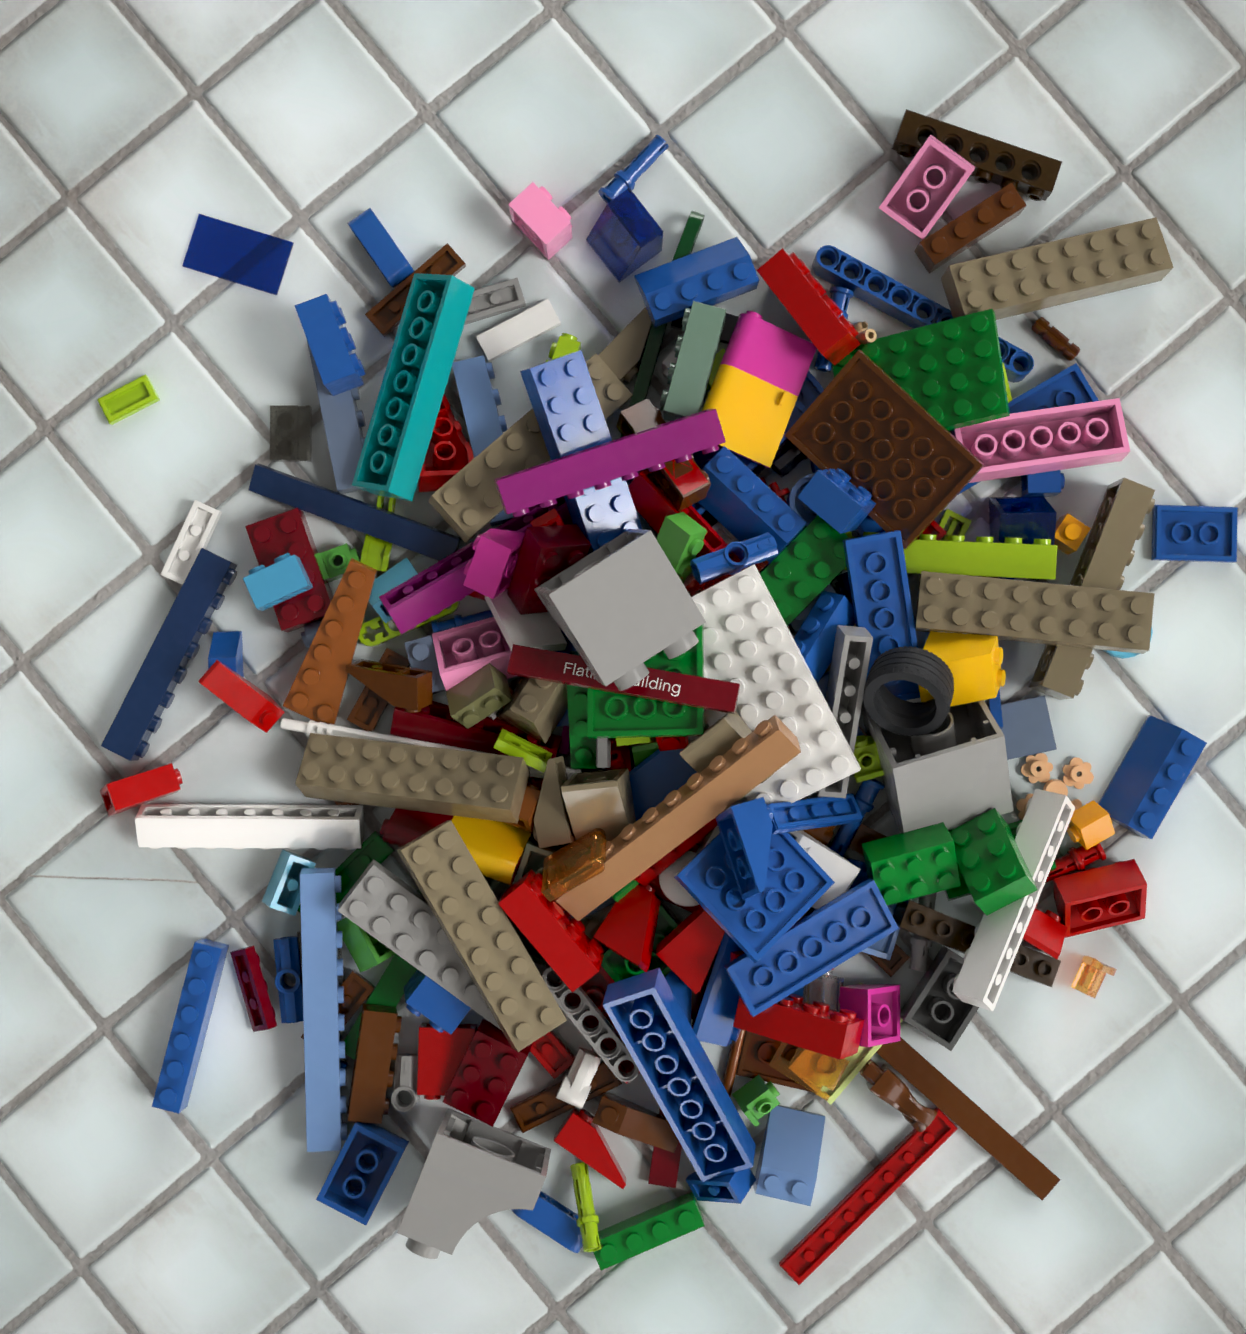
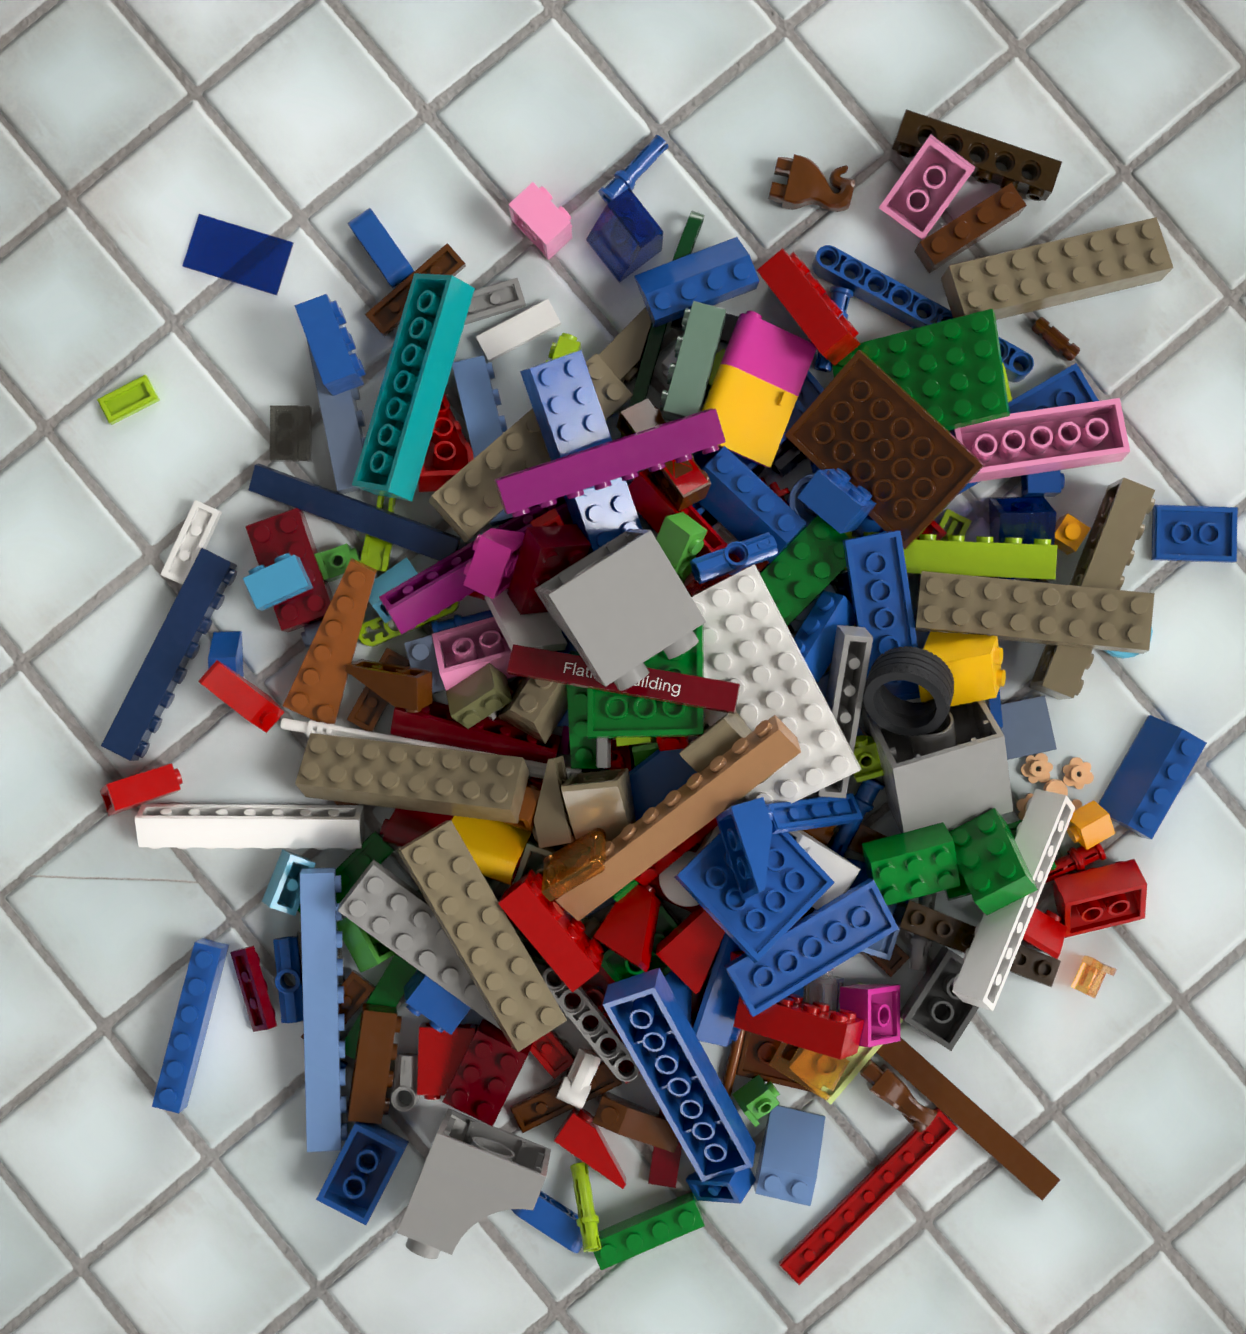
lime tile [493,728,553,773] -> none
tan arm [853,321,877,344] -> none
none -> reddish brown hips [768,154,855,212]

